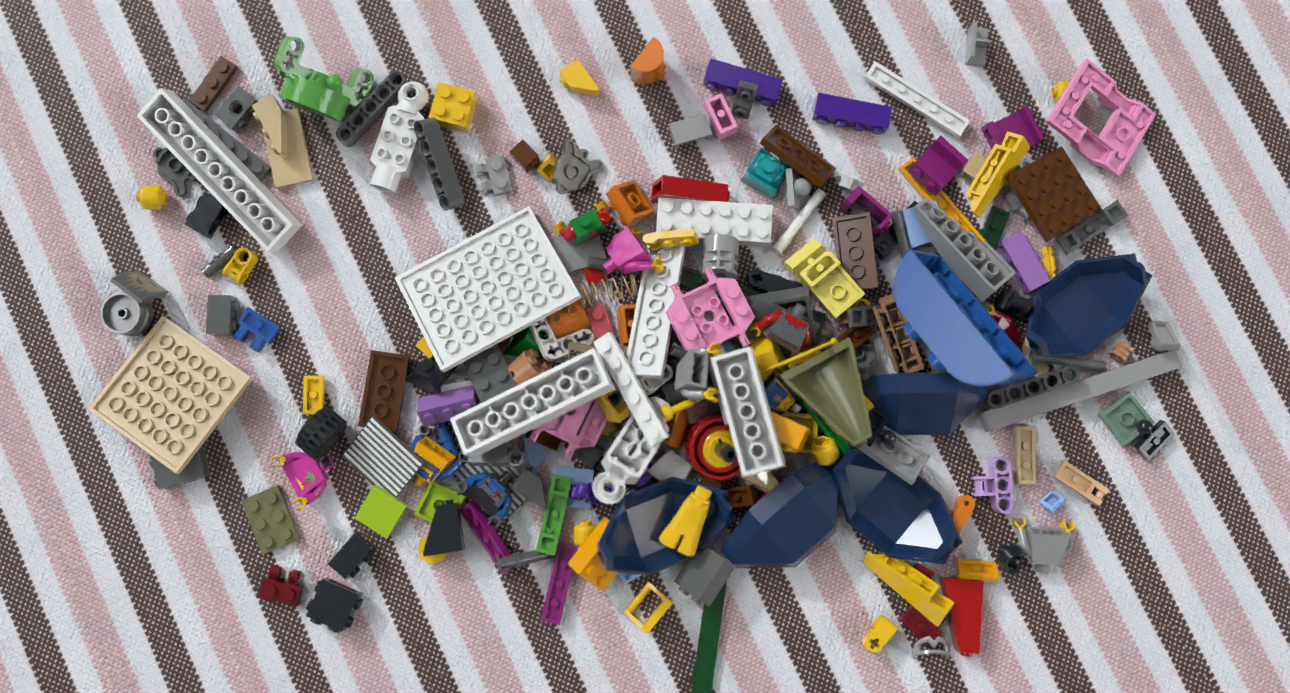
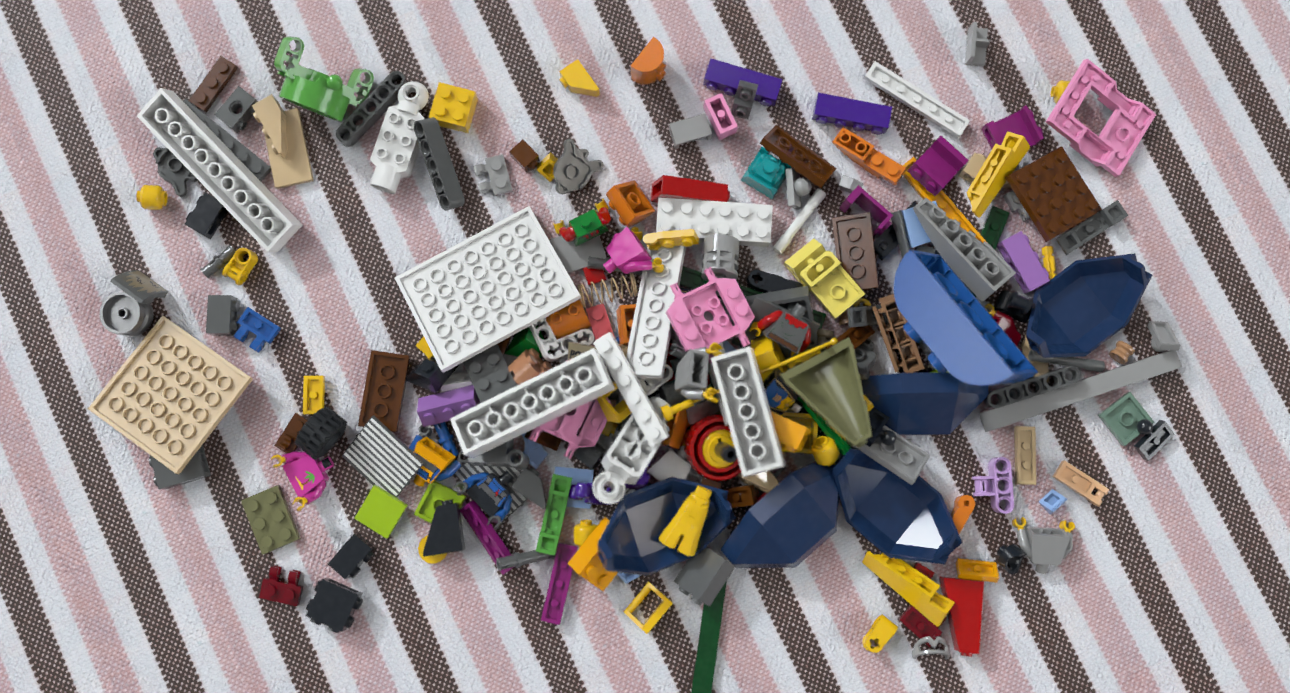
none -> reddish brown plate [274,413,308,454]
none -> orange slope [832,127,906,185]

